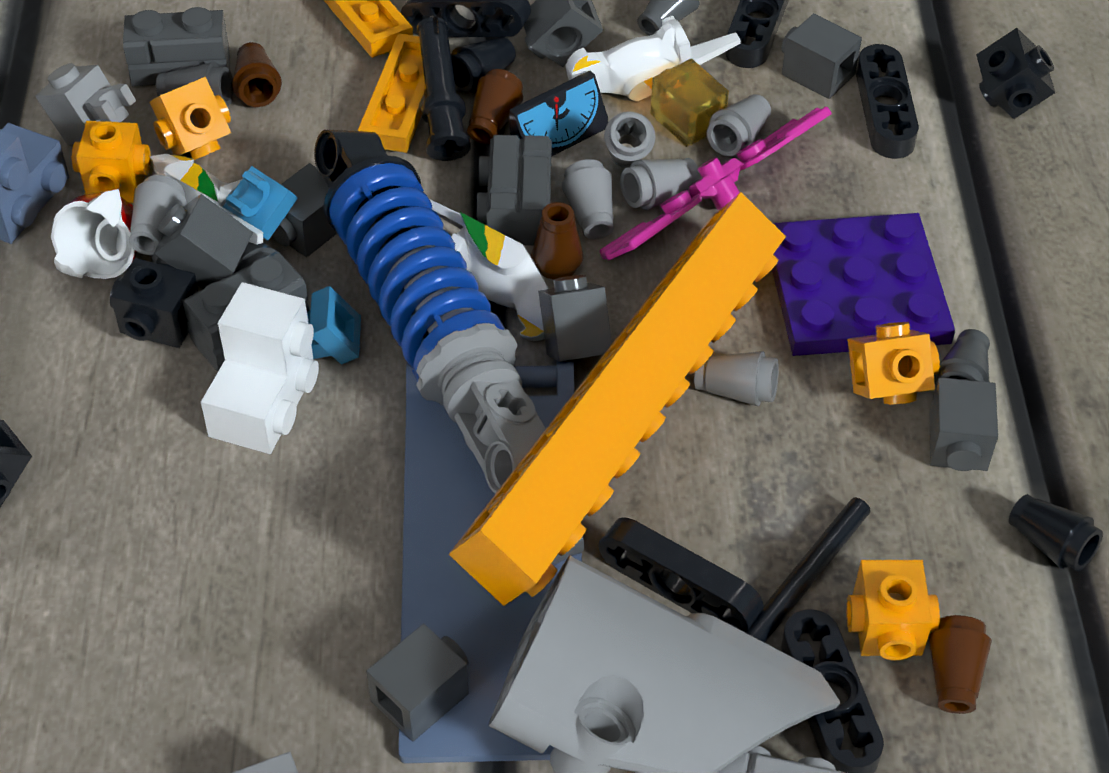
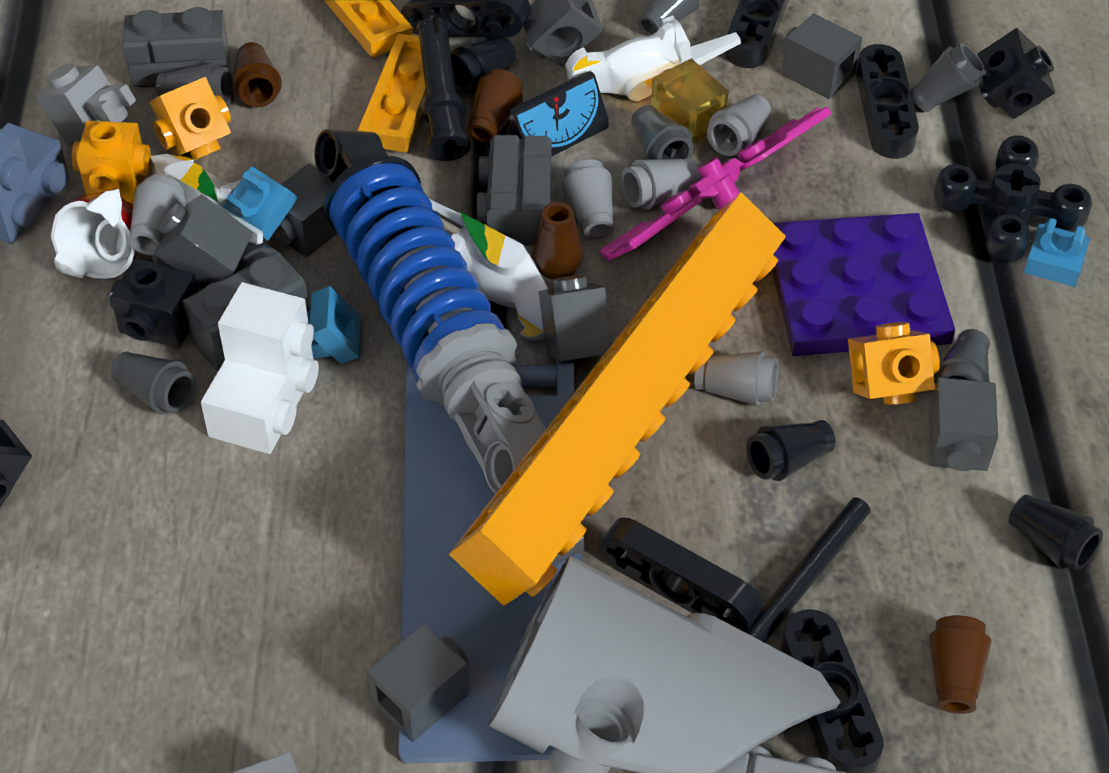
light grey cone [604,112,655,167] -> none
light orange brick [846,560,940,660] -> none
none -> dark grey cone [111,351,196,414]
none -> dark grey cone [631,105,693,160]
none -> black cone [747,420,836,481]
none -> dark grey cone [910,43,986,112]
none -> black gear [934,135,1092,263]
none -> dark azure tile [1024,218,1090,287]

